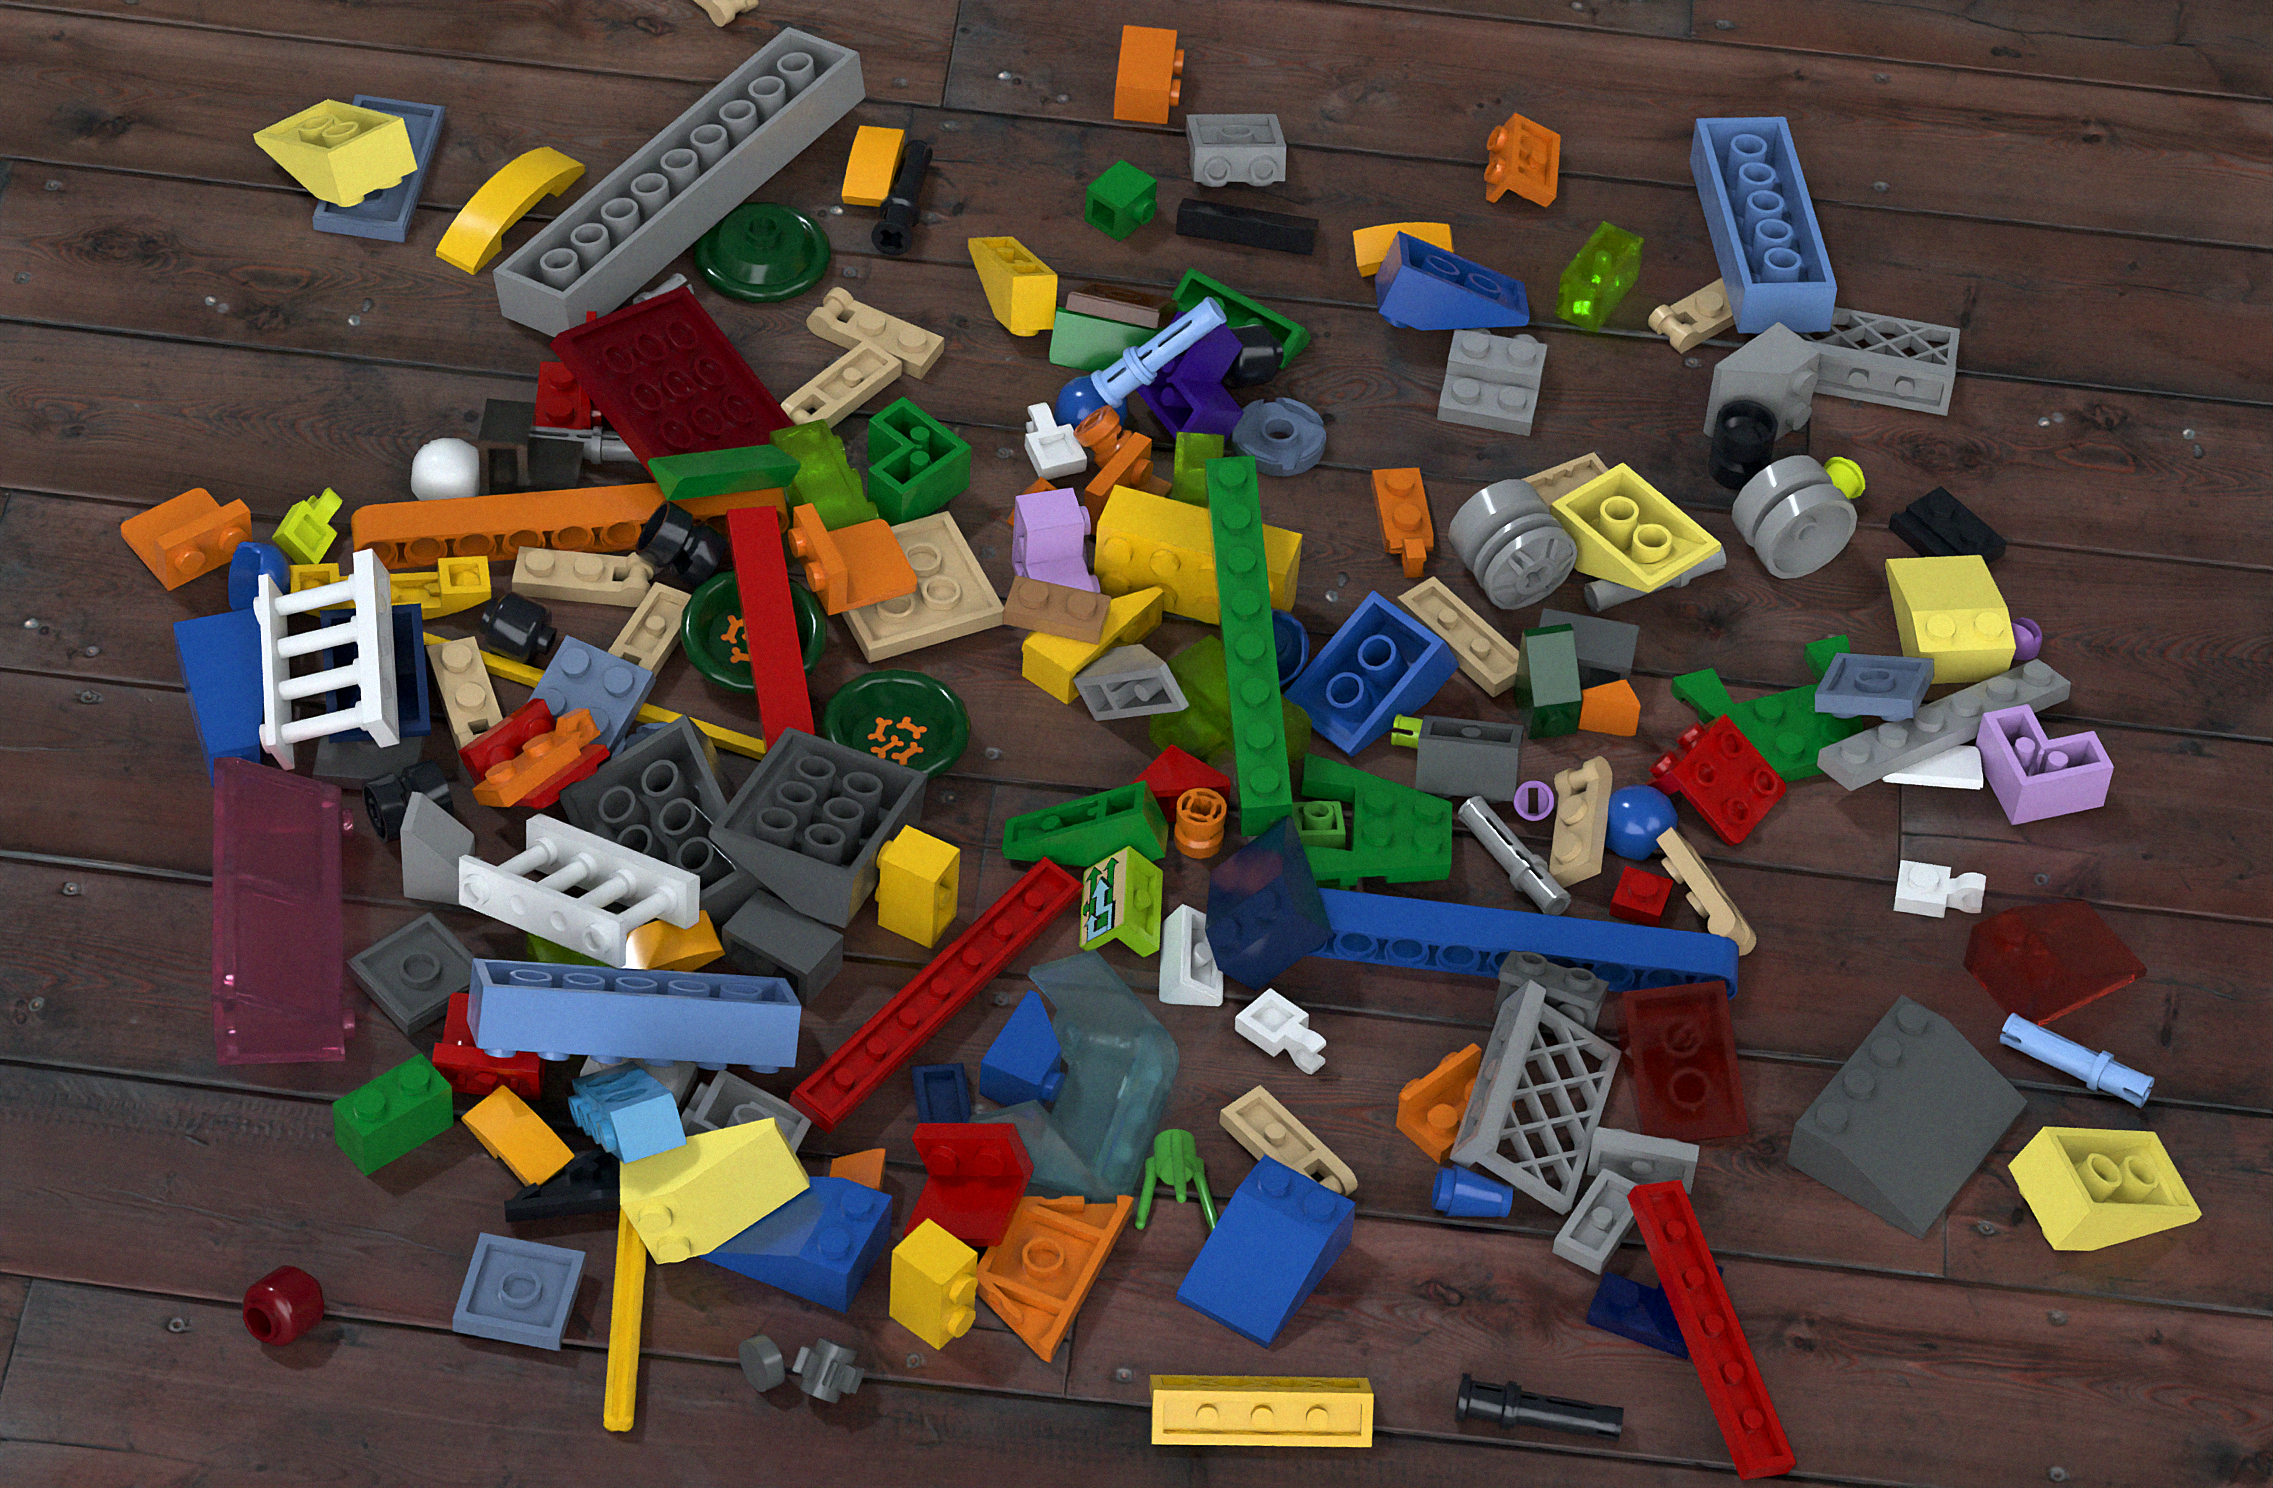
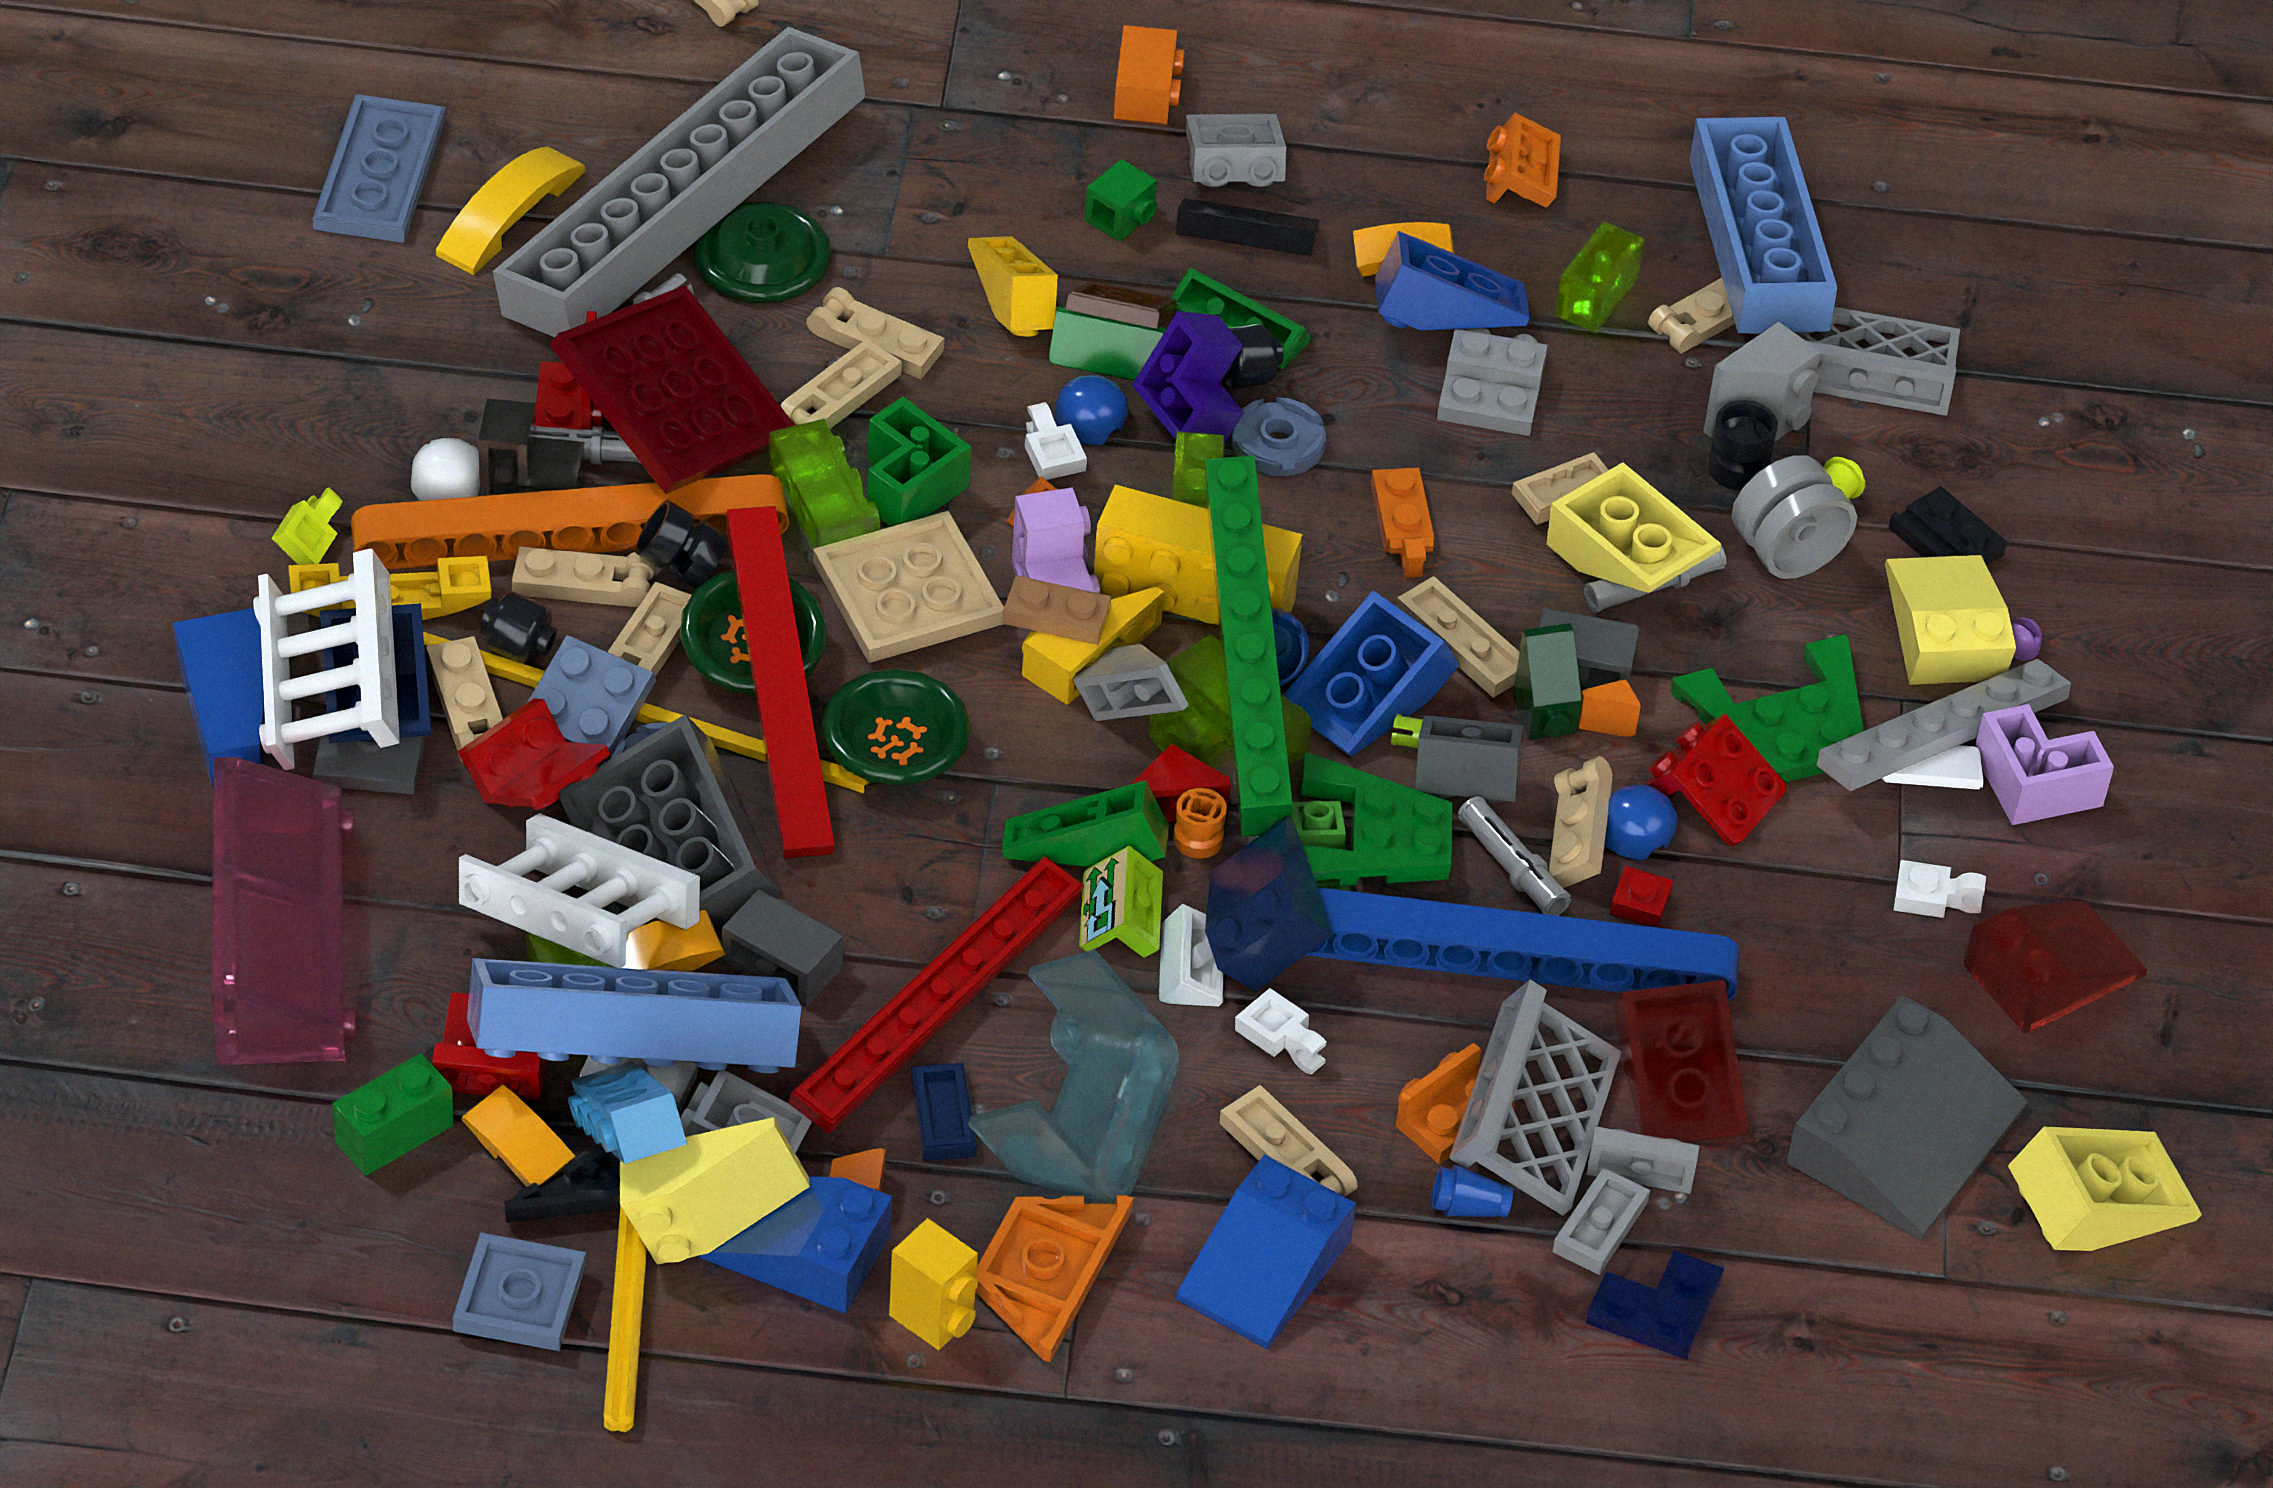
orange bracket [120,488,253,591] -> none
blue hair [228,541,290,612] -> none
dark red head [243,1265,324,1346] -> none
light yellow slope [253,99,418,207] -> none
dark grey plate [345,912,477,1037] -> none
black wheel [362,759,454,844] -> none
light grey slope [400,792,483,906] -> none
orange hinge [471,708,601,808] -> none
green slope [647,444,801,501] -> none
dark grey slope [709,727,928,929] -> none
dark grey tile [739,1334,785,1392] -> none
orange bracket [788,503,918,616] -> none
dark grey gear [792,1336,865,1403] -> none
light orange slope [841,125,906,207] -> none
black pin [871,140,933,255] -> none
yellow brick [875,825,960,949] -> none
red bracket [902,1123,1034,1247] -> none
blue slope [979,990,1065,1118] -> none
orange wheel [1073,405,1133,470] -> none
orange bracket [1084,432,1172,536] -> none
light blue pin [1091,296,1227,409] -> none
bright green plant [1135,1129,1219,1233] -> none
yellow fence [1149,1375,1374,1447] -> none
light grey wheel [1448,479,1578,609] -> none
black pin [1454,1373,1624,1443] -> none
dark grey bracket [1493,950,1610,1035] -> none
medium lavender hinge [1513,781,1554,821] -> none
red plate [1627,1180,1796,1481] -> none
tan plate [1656,827,1756,956] -> none
sand blue plate [1815,653,1934,721] -> none
light blue pin [1999,1013,2155,1108] -> none

